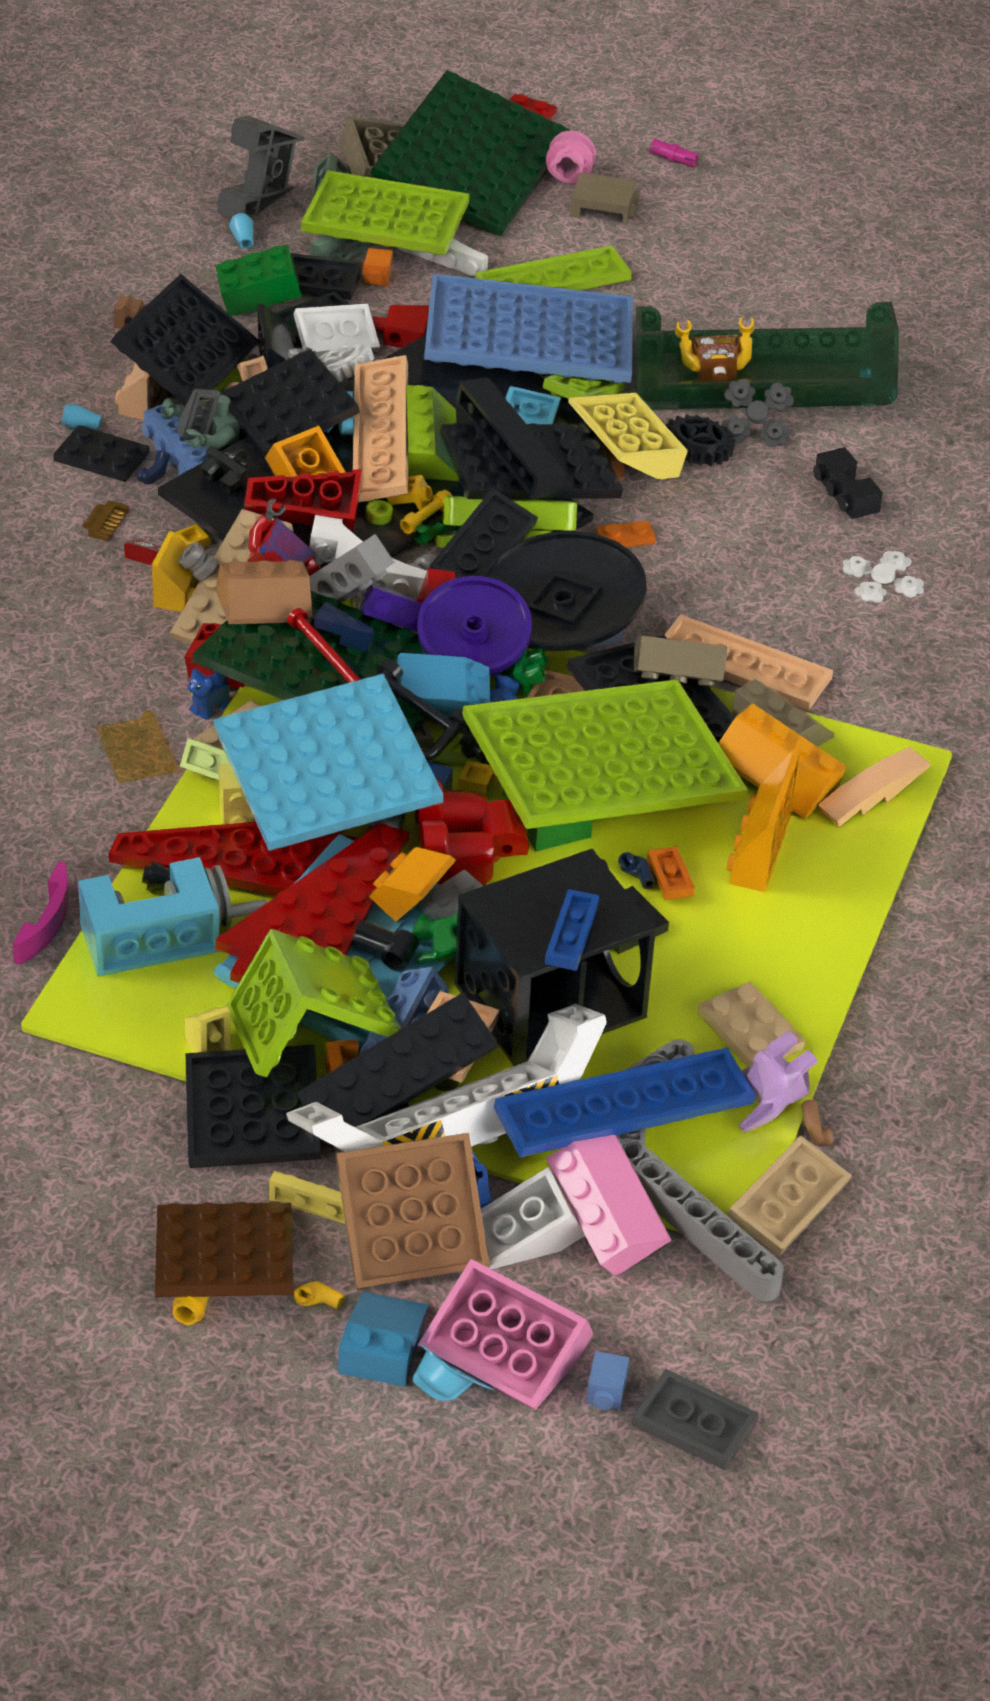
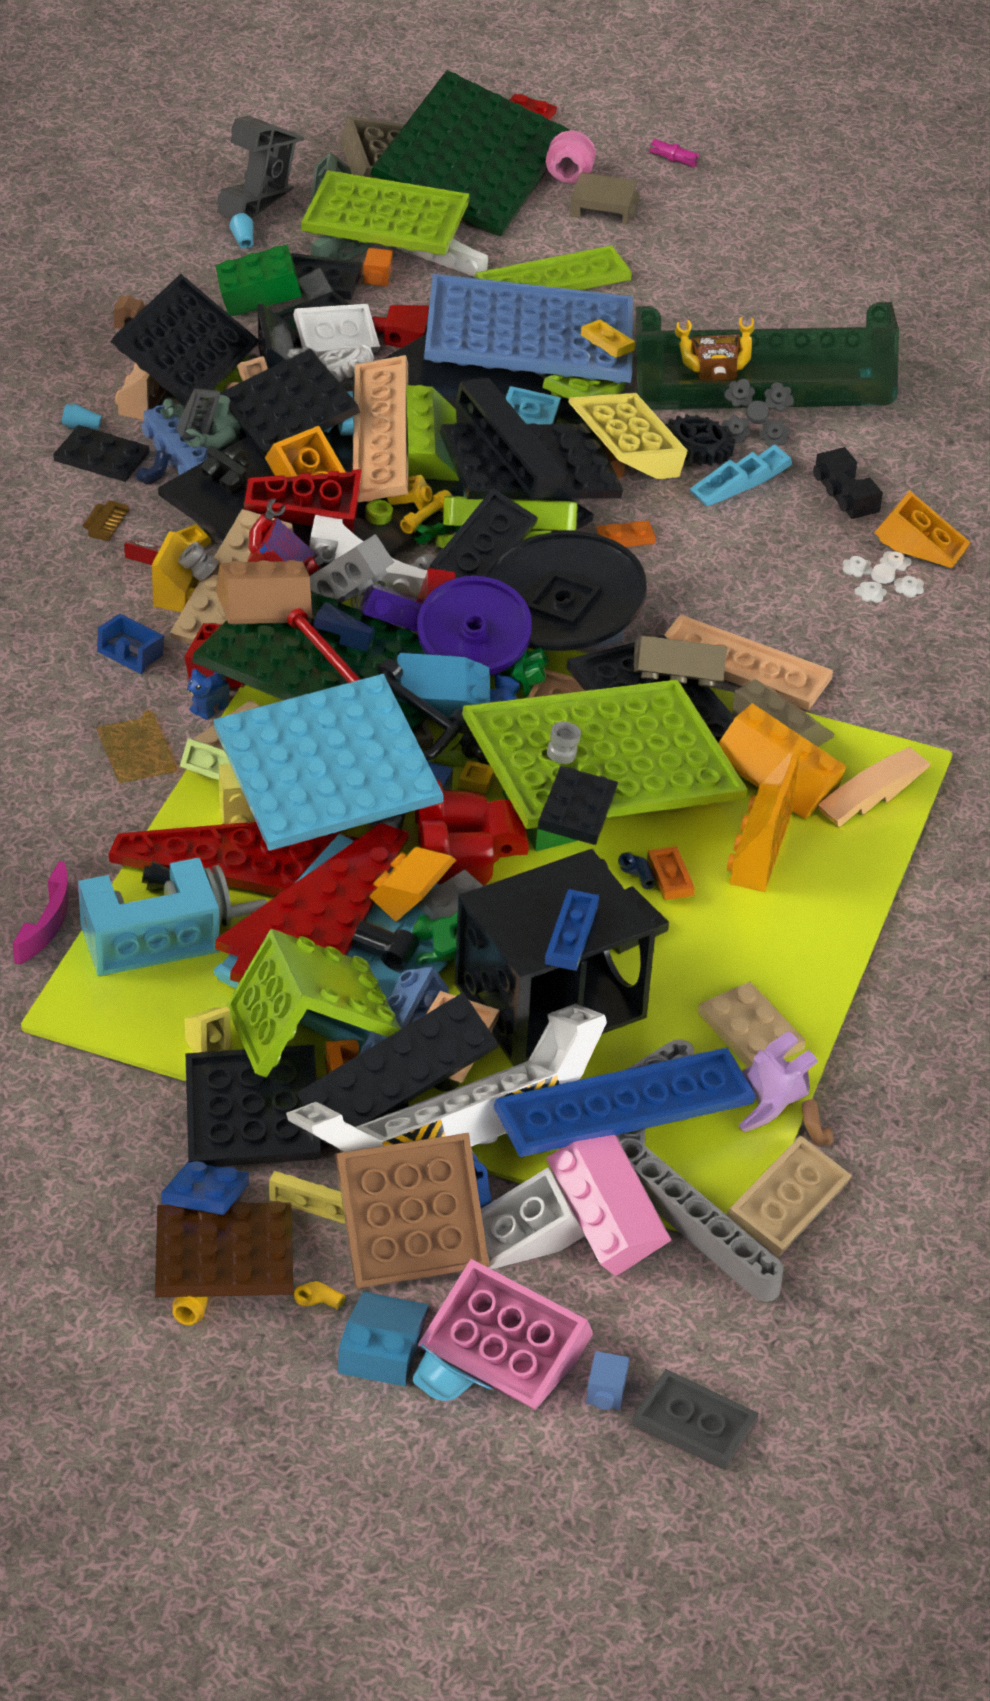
none -> blue window [97,613,164,674]
none -> blue plate [161,1161,249,1215]
none -> clear tile [298,267,333,300]
none -> black plate [537,766,618,845]
none -> light grey wheel [547,722,581,764]
none -> yellow plate [581,319,636,358]
none -> medium azure slope [689,444,792,506]
none -> light orange slope [874,490,971,568]

